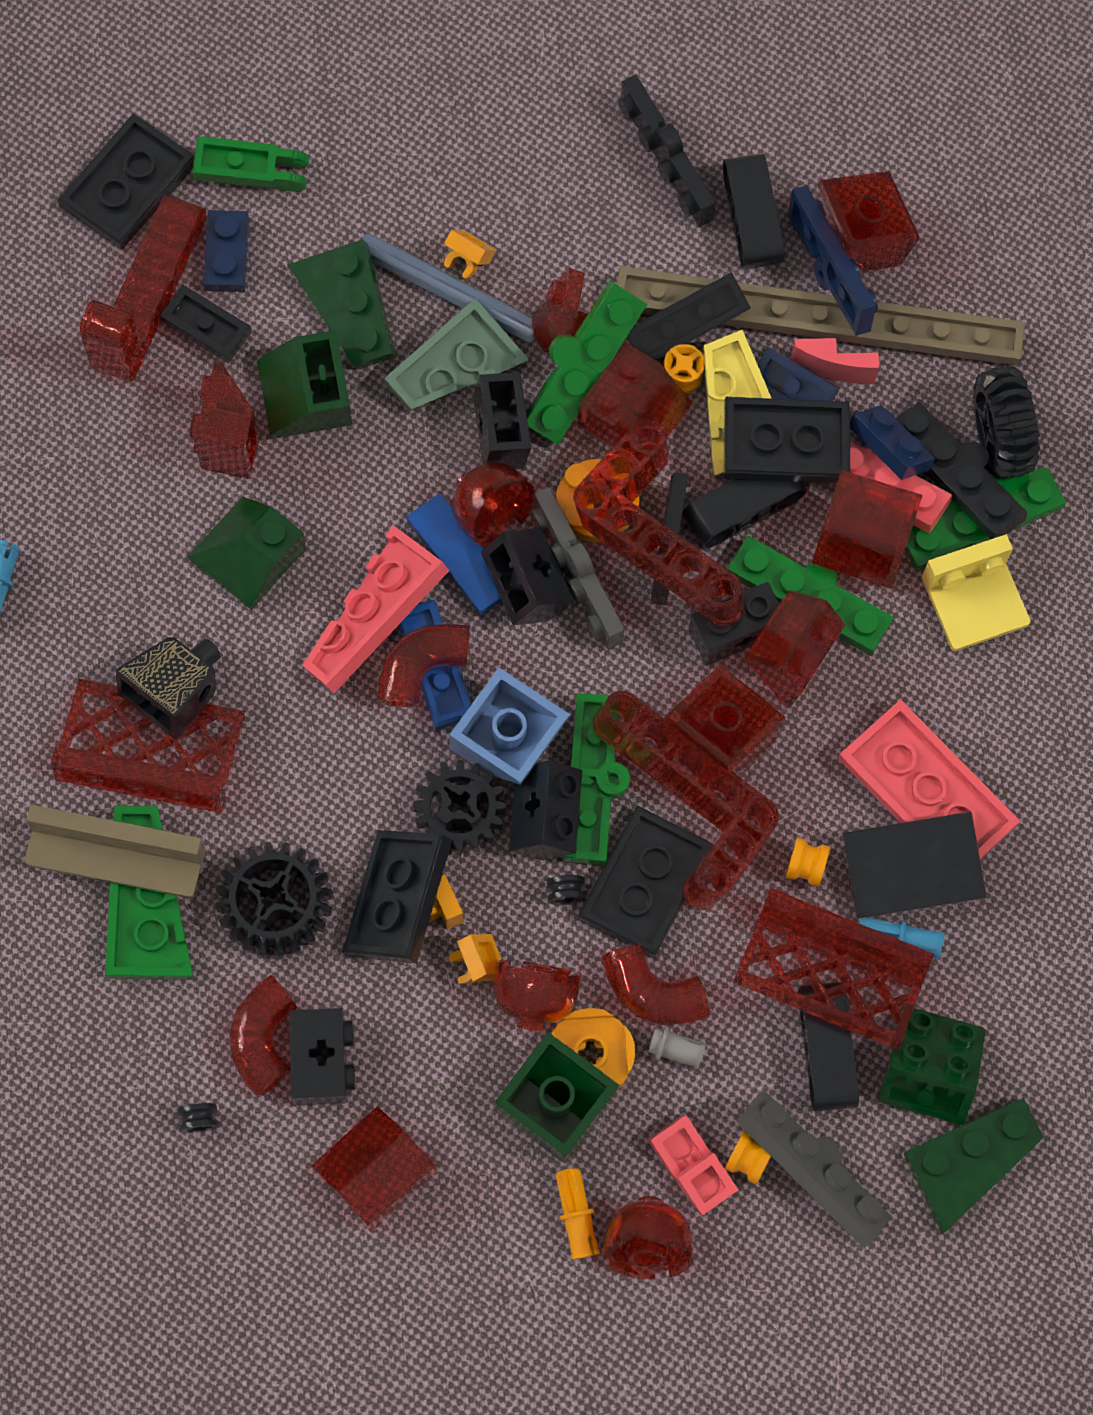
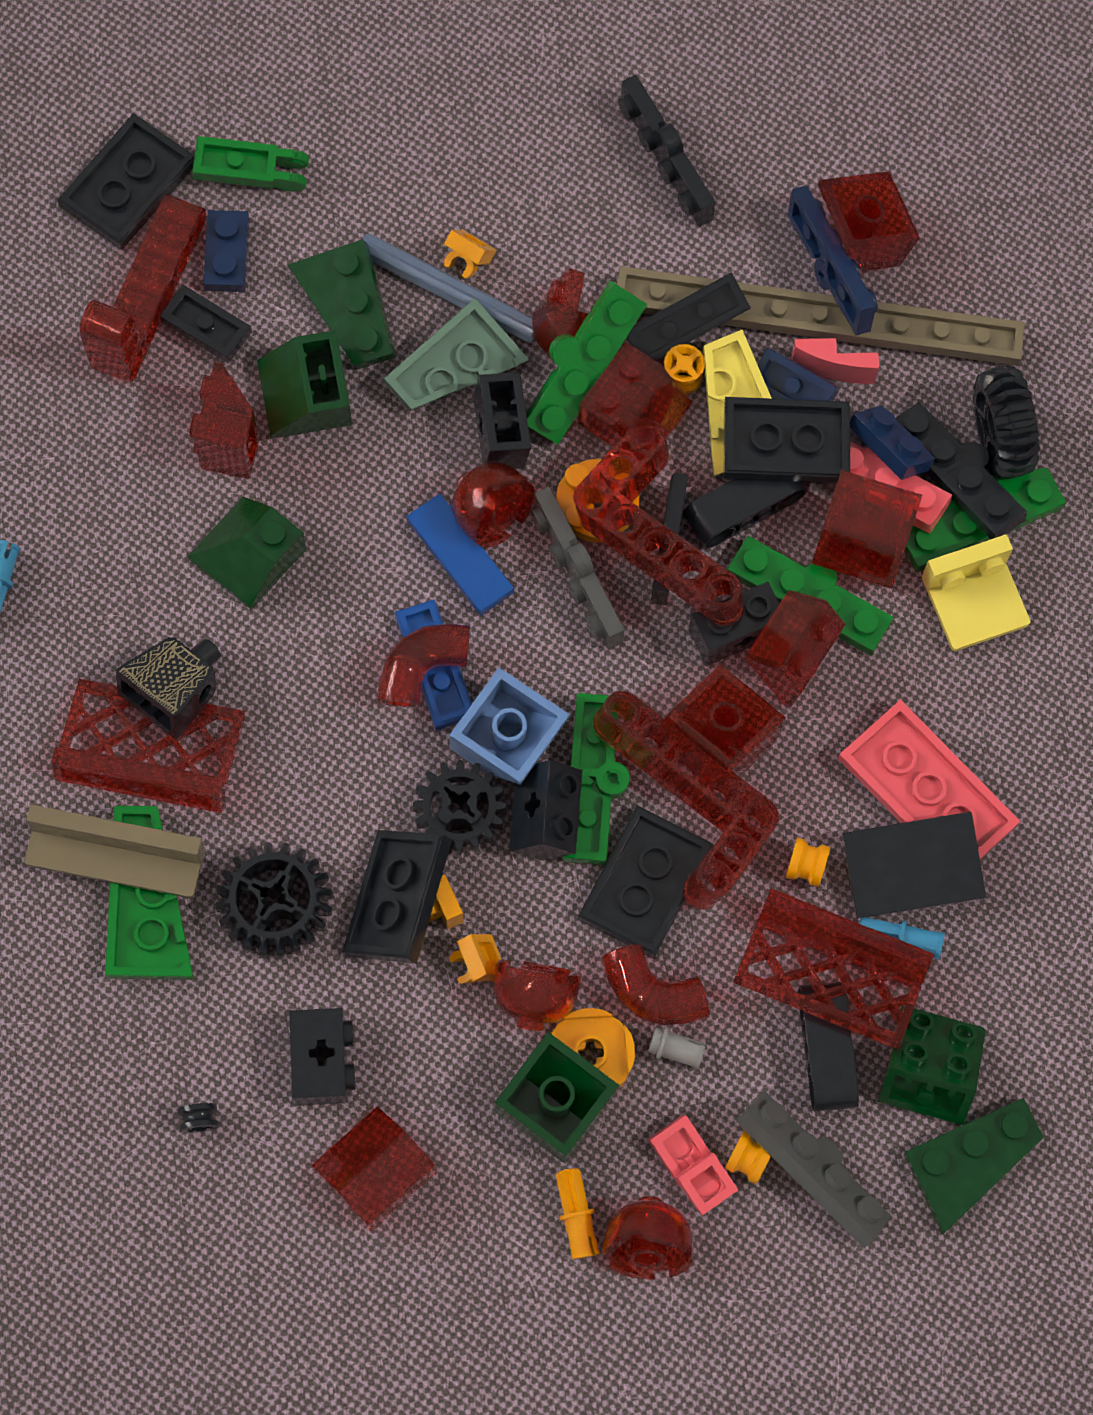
clear red cylinder [229,974,298,1098] -> none
coral wing [302,525,450,693] -> none
black brick [481,528,574,626] -> none
black bush [546,875,586,905] -> none
black beam [723,154,784,268] -> none

